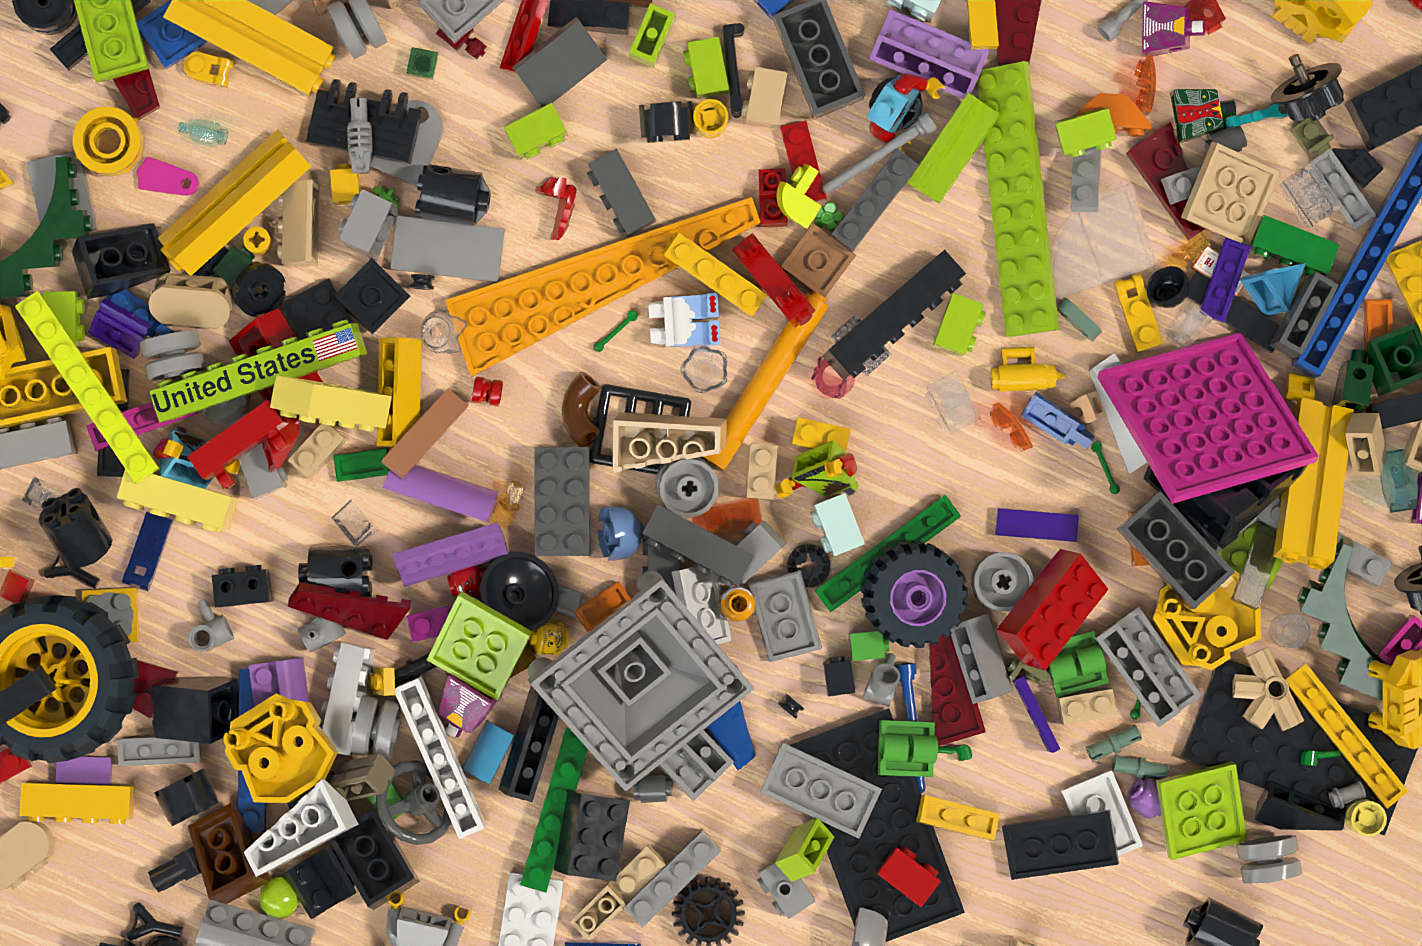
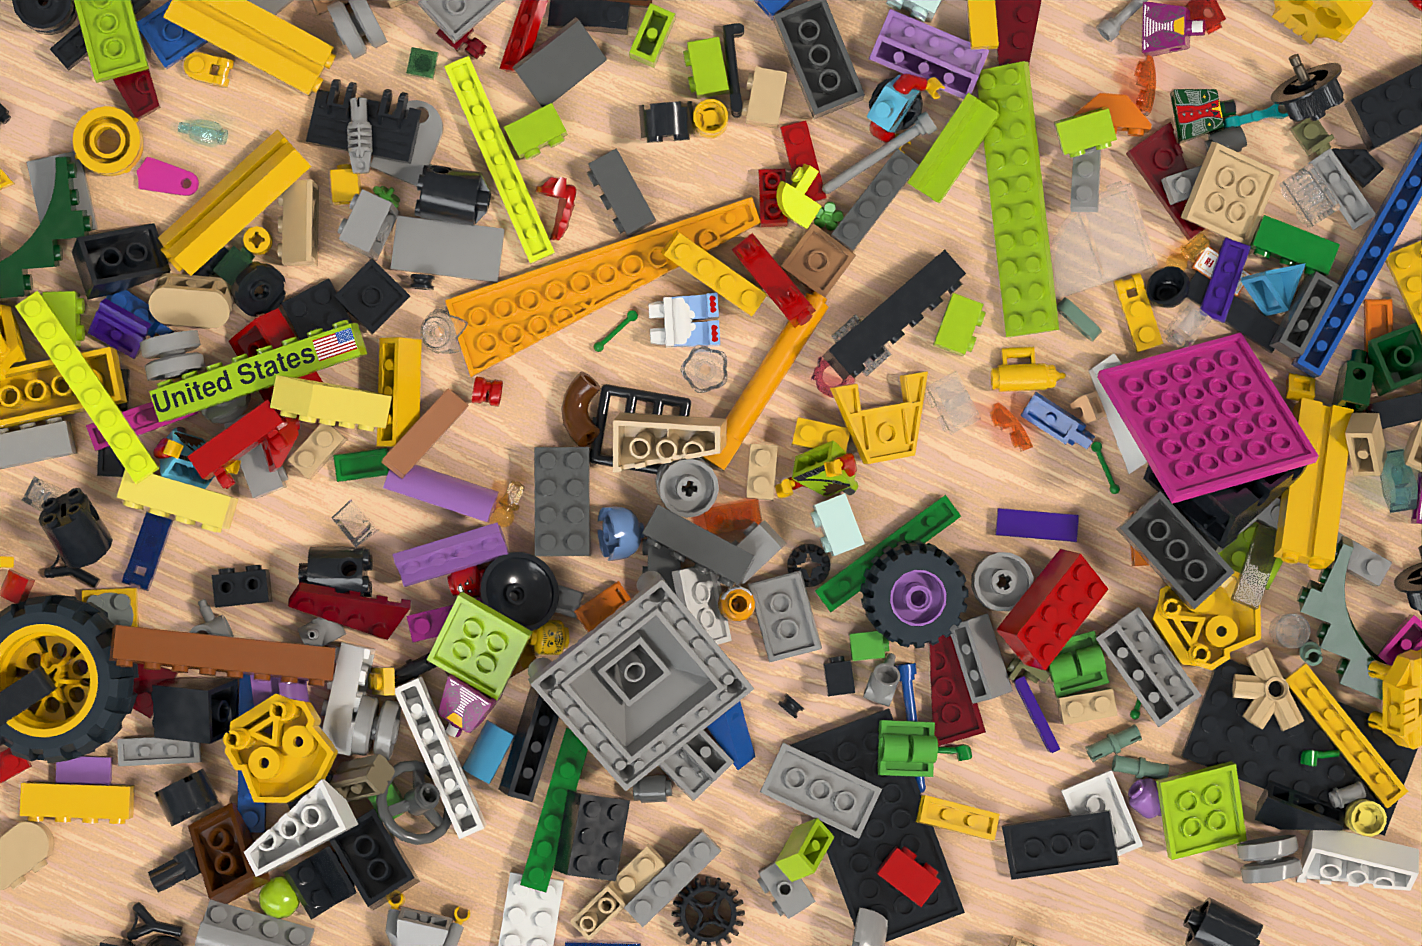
none -> dark orange brick [109,625,336,687]
none -> neon yellow plate [444,56,555,264]
none -> yellow wing [830,371,928,464]
none -> white wedge [1296,830,1419,891]
none -> sand green pin [1298,639,1323,666]

